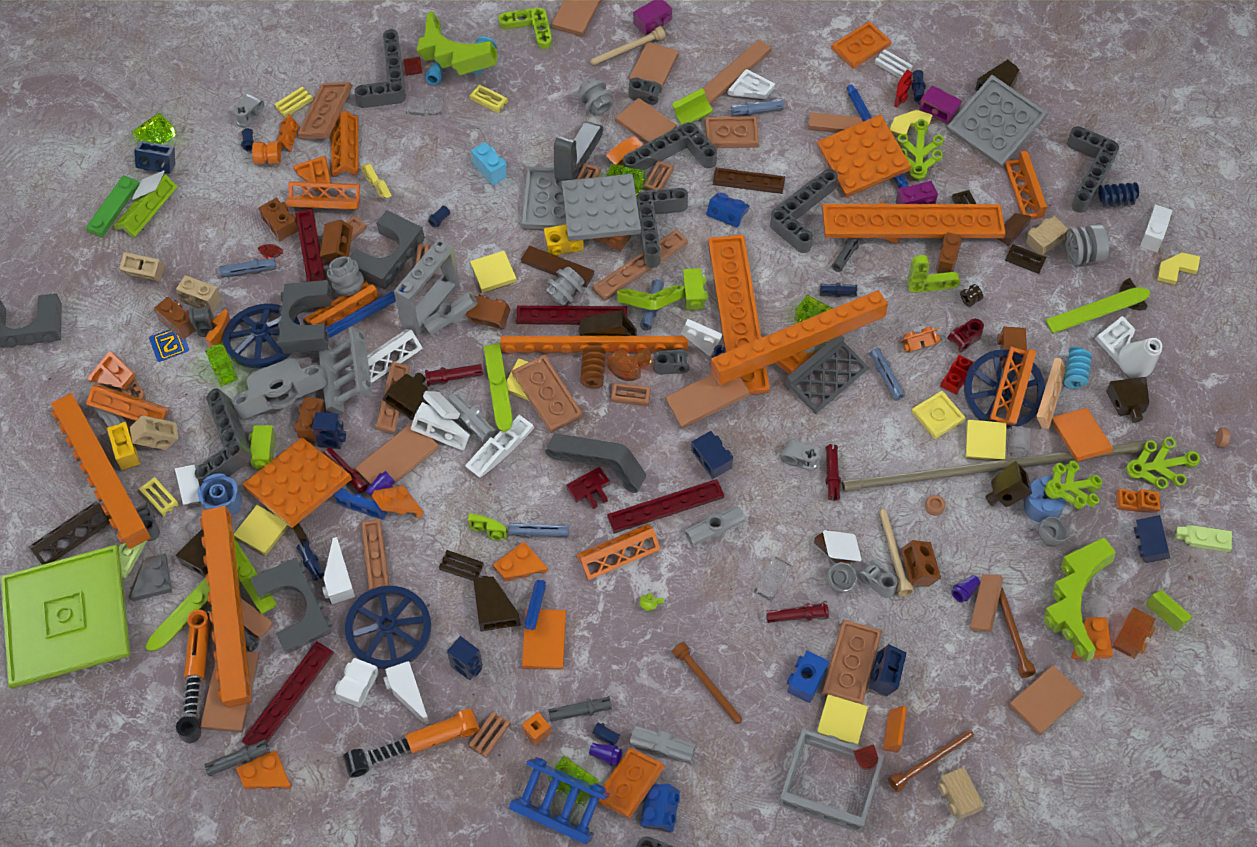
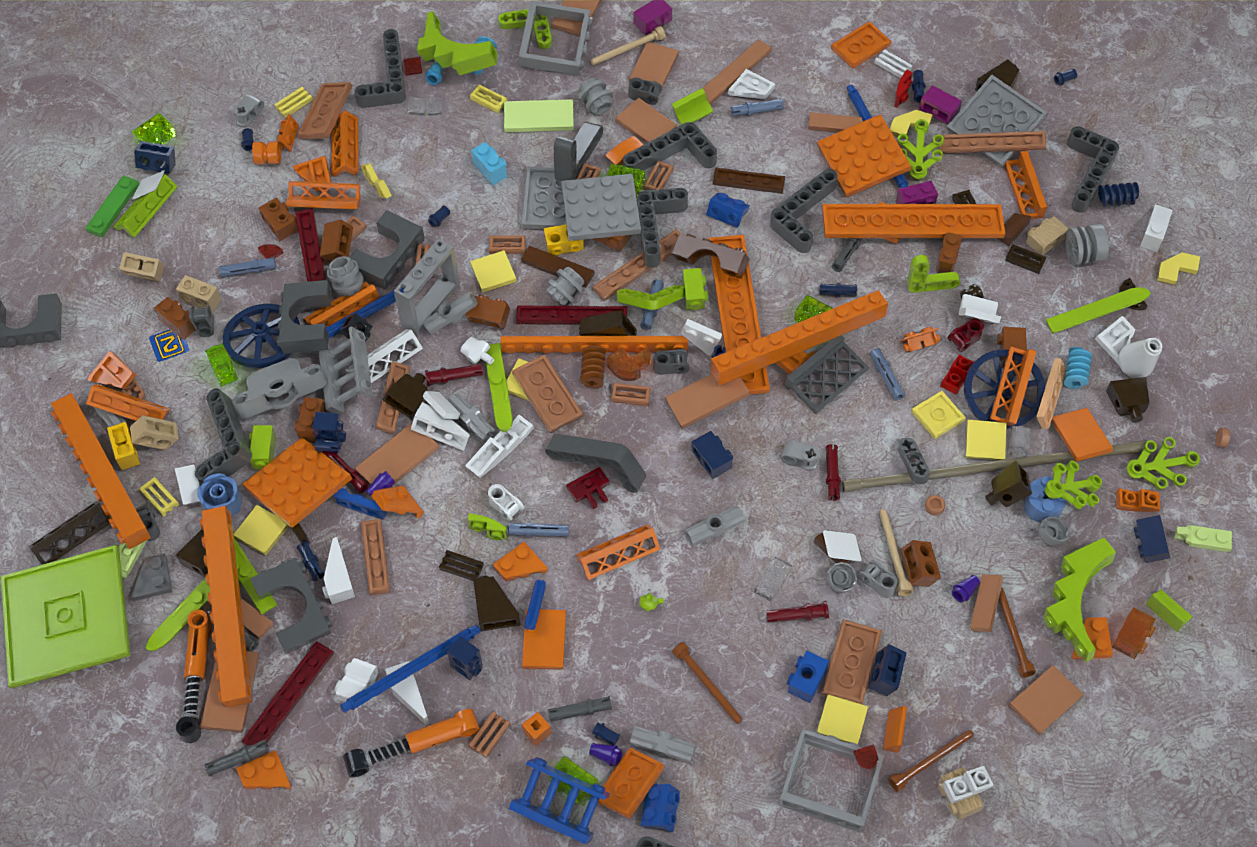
orange slope [205,309,231,351] -> none
dark blue wheel [345,585,431,669] -> none
dark red tile [607,479,724,534] -> none
nougat tile [705,116,759,148] -> none
none -> dark blue pin [315,438,340,453]
none -> black brick [339,313,373,341]
none -> blue piece [340,625,481,713]
none -> white piece [460,337,494,365]
none -> white piece [488,484,524,522]
none -> nougat tile [489,236,526,254]
none -> yellowish green tile [504,99,574,132]
none -> light grey window [519,1,593,76]
none -> arch [672,234,750,279]
none -> dark grey beam [898,437,930,484]
none -> nougat tile [938,131,1046,153]
none -> white slope [942,766,994,804]
none -> white panel [958,294,1001,324]
none -> dark blue pin [1054,68,1077,85]

